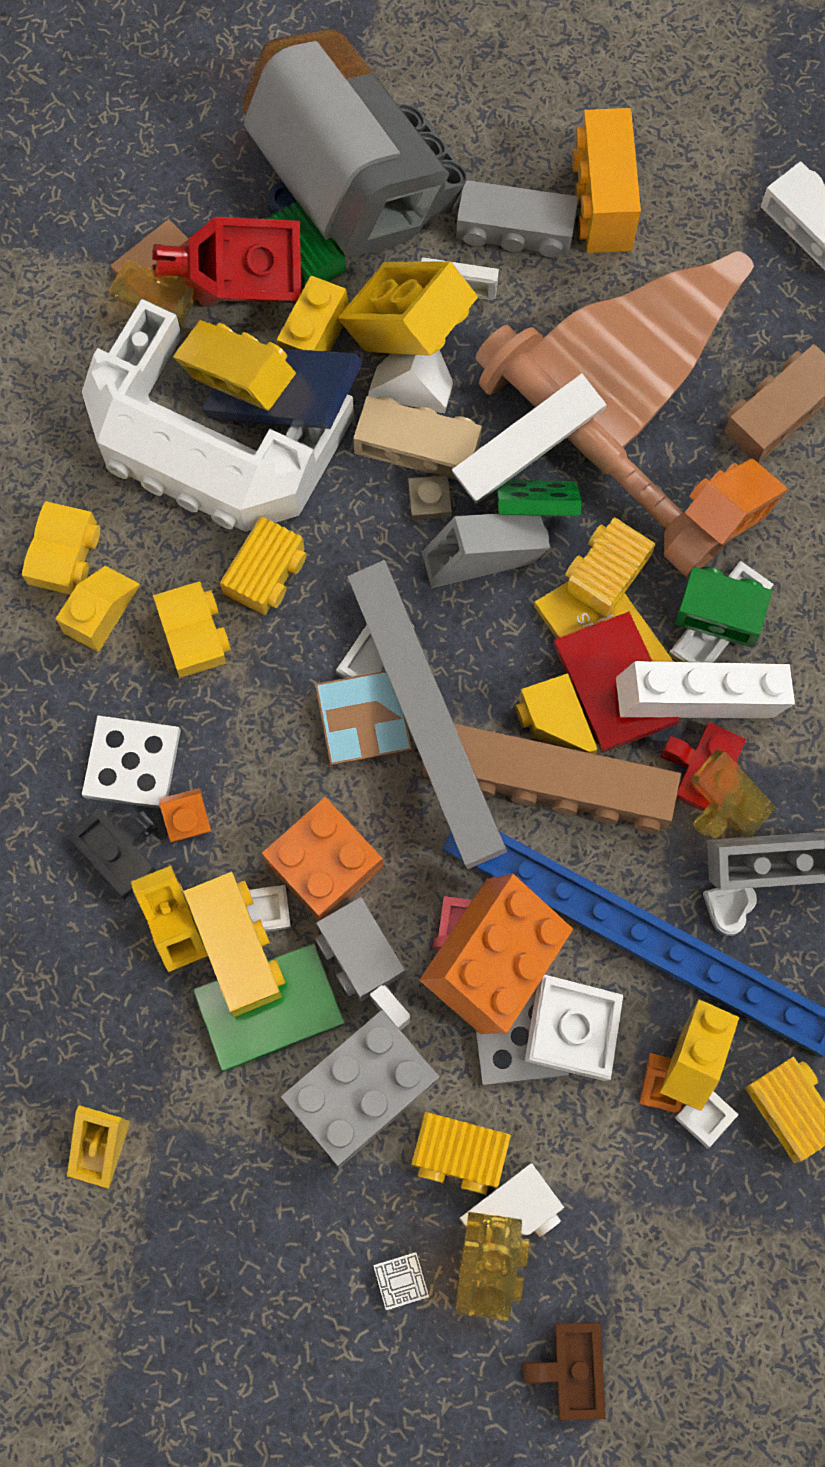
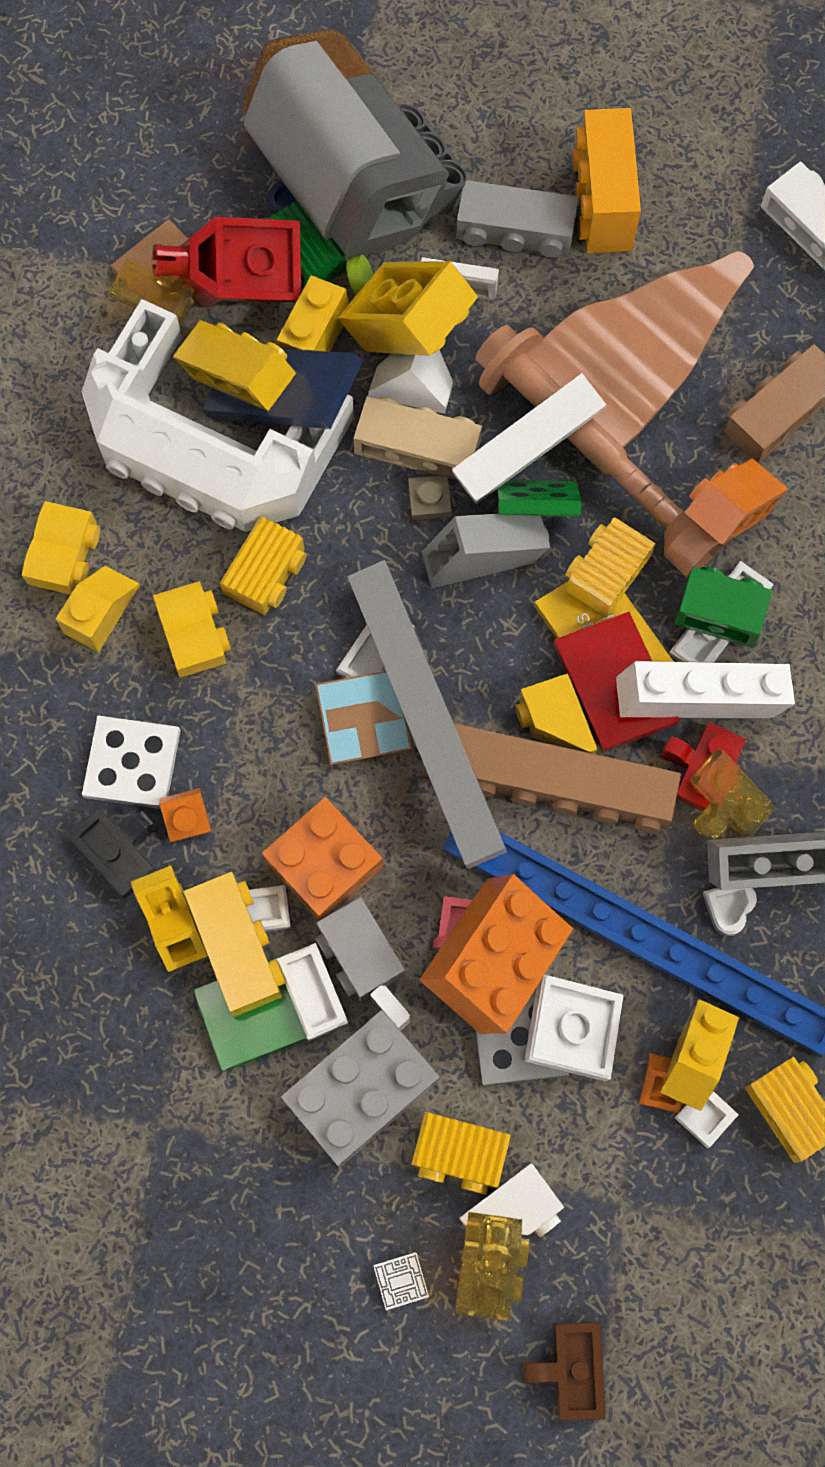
yellow slope [67,1105,130,1189] -> none
none -> white tile [276,943,349,1041]
none -> lime tile [346,255,373,295]

